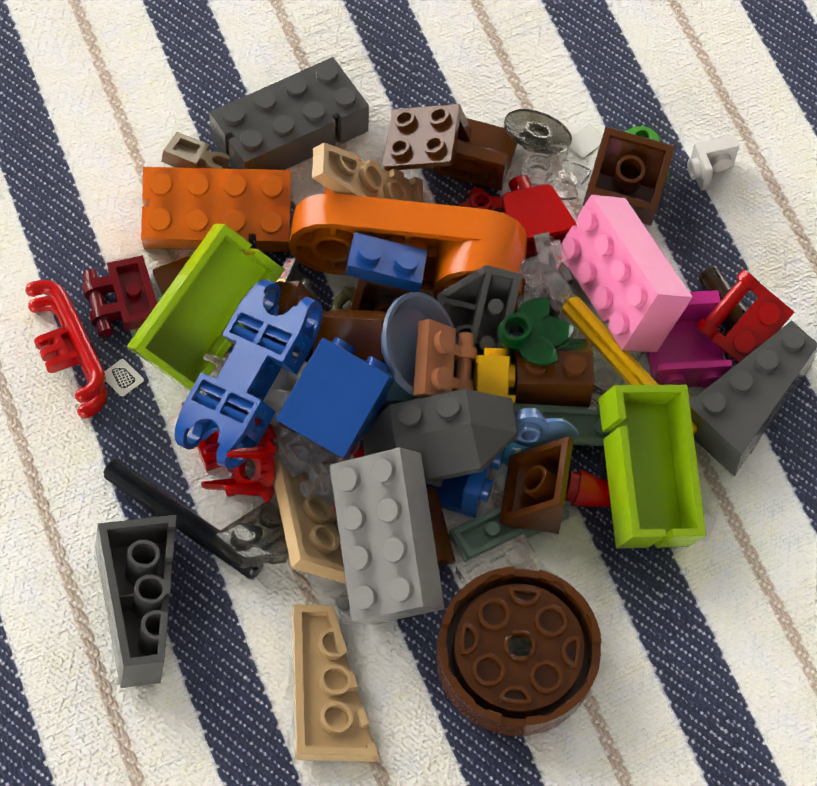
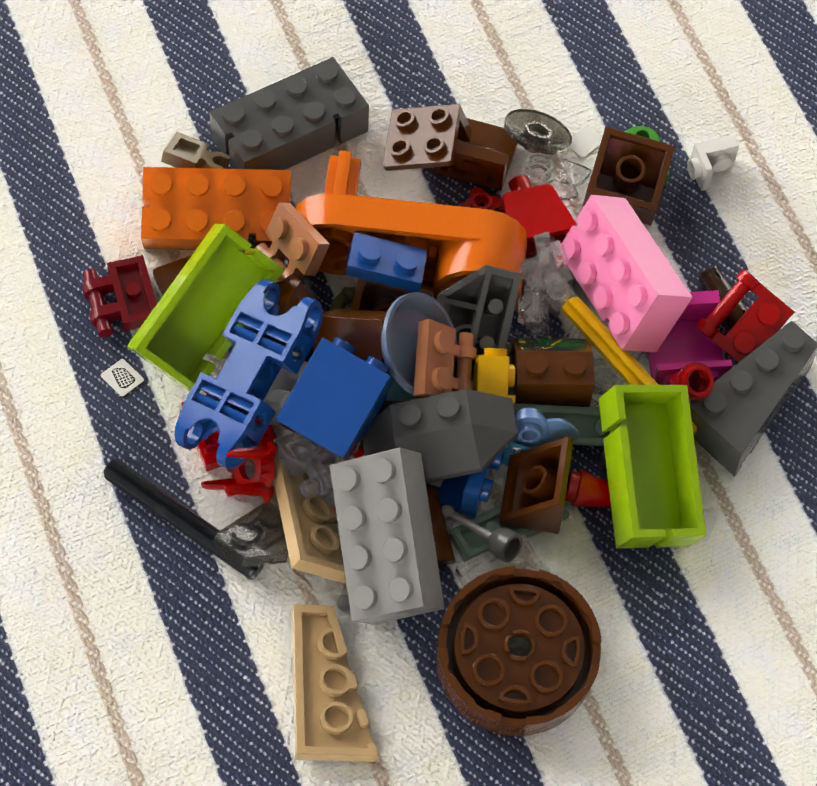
red piece [25,280,108,419] -> none
dark grey wedge [95,515,177,688] -> none
tan wing [312,142,423,202] -> none
dark green plate [498,298,575,366] -> none
none -> nougat plate [255,202,330,288]
none -> dark grey hinge [442,505,523,563]
none -> red cone [670,362,714,401]

